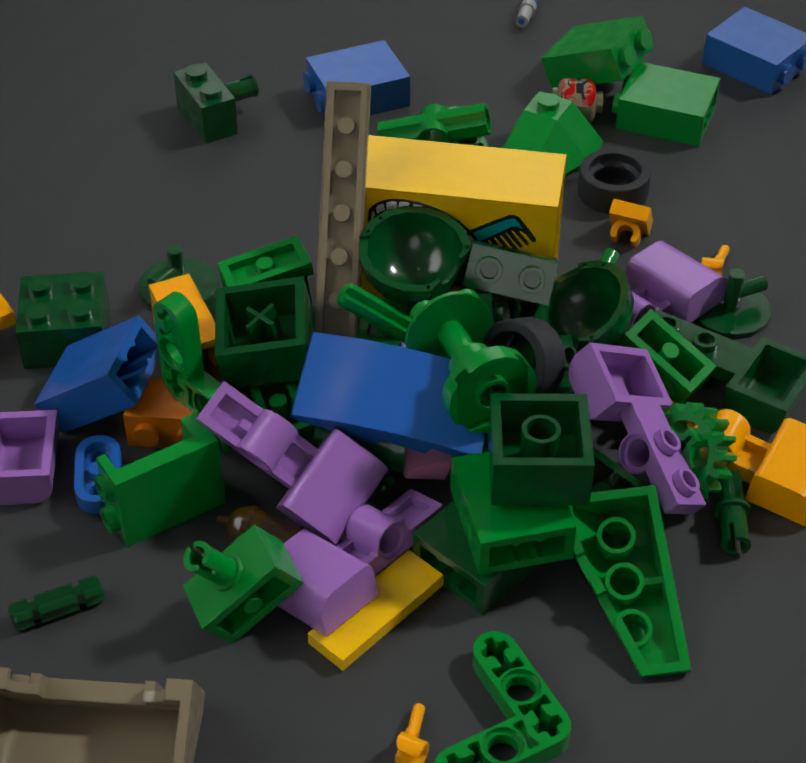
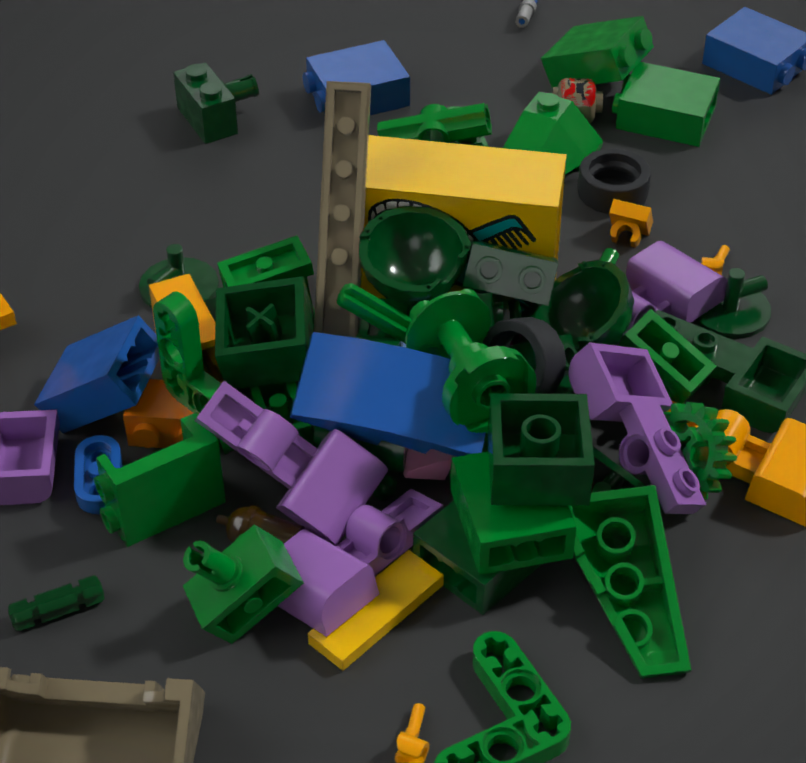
dark green brick [16,271,110,369] -> none
dark green axle [714,468,752,555] -> none

